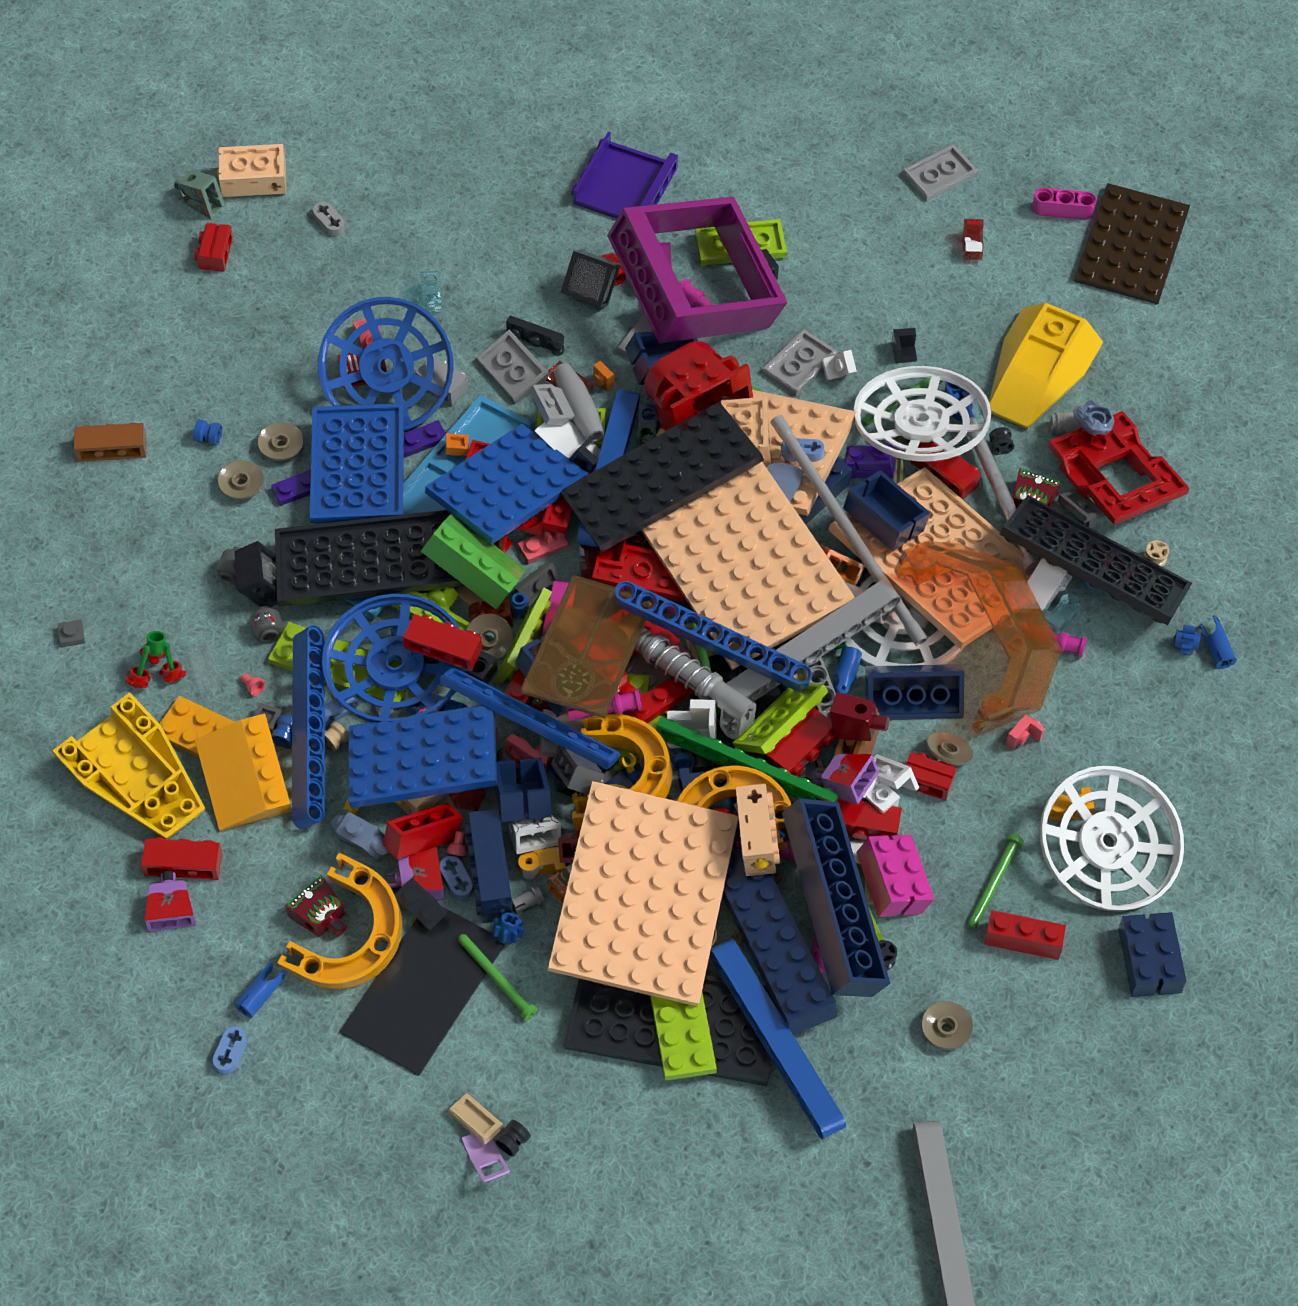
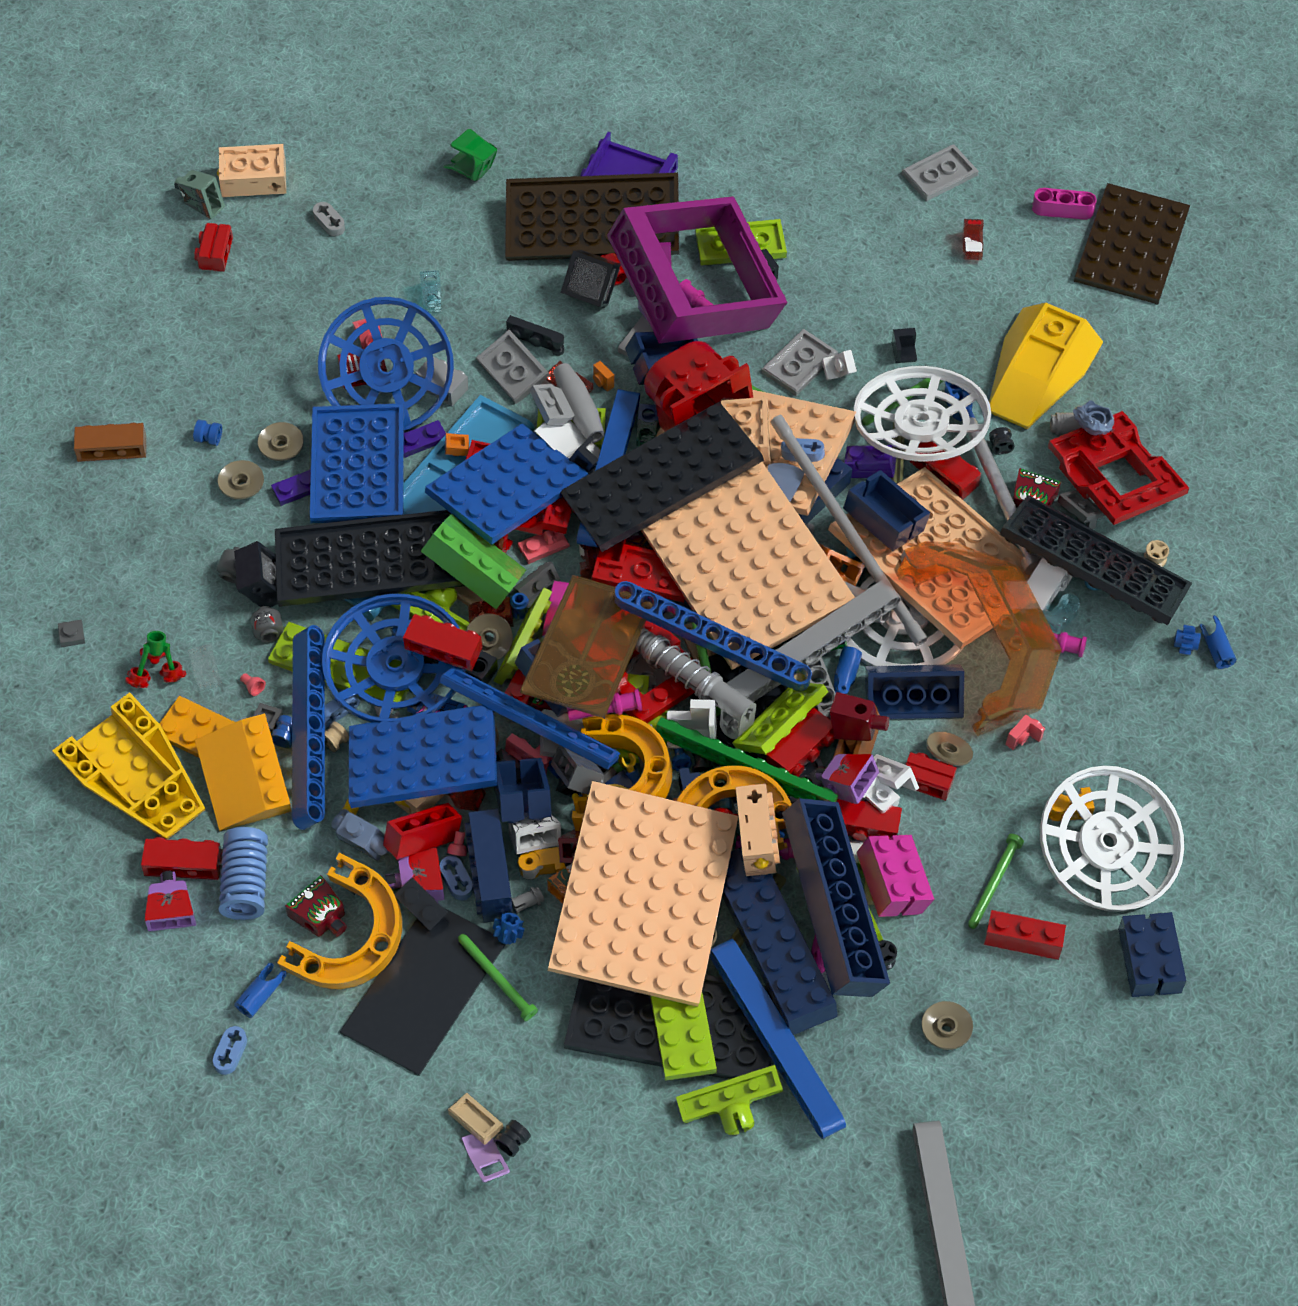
none -> medium blue piece [219,827,268,920]
none -> green piece [443,129,497,181]
none -> dark brown plate [505,172,679,261]
none -> lime plate [676,1065,784,1135]

